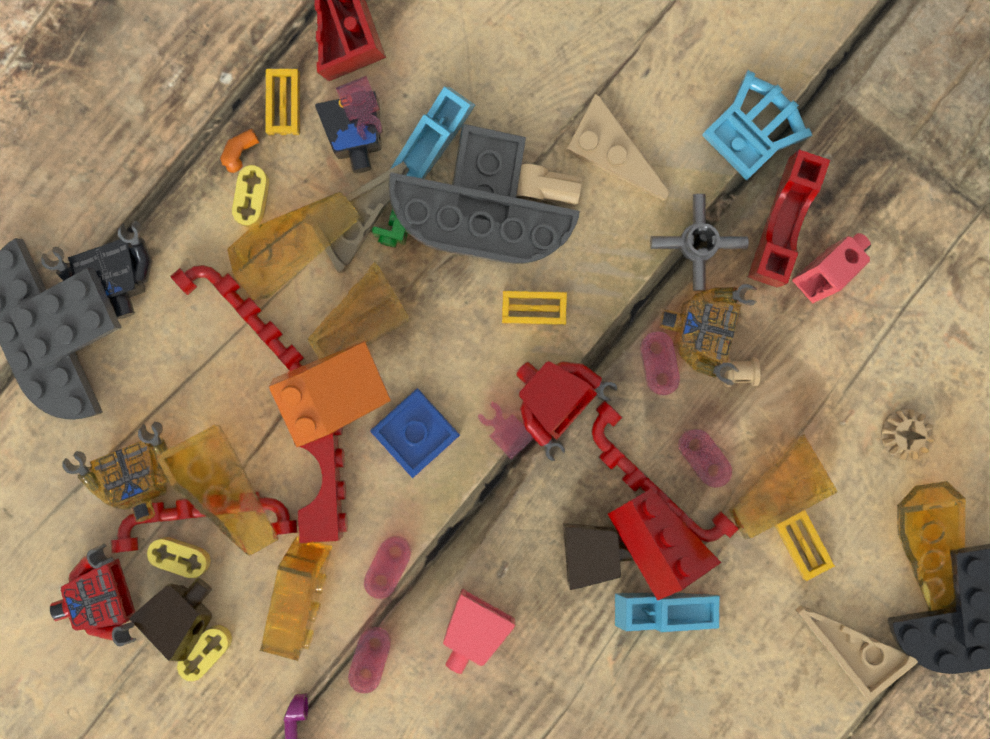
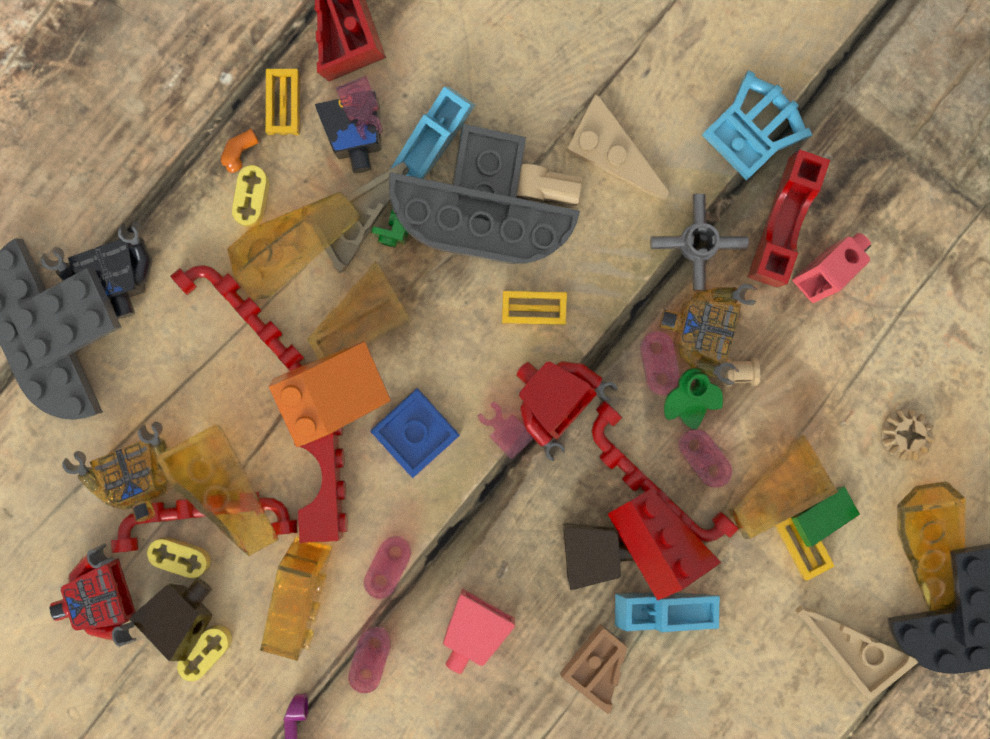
none -> medium nougat wing [560,624,628,714]
none -> green plate [664,368,723,430]
none -> green tile [791,486,860,547]

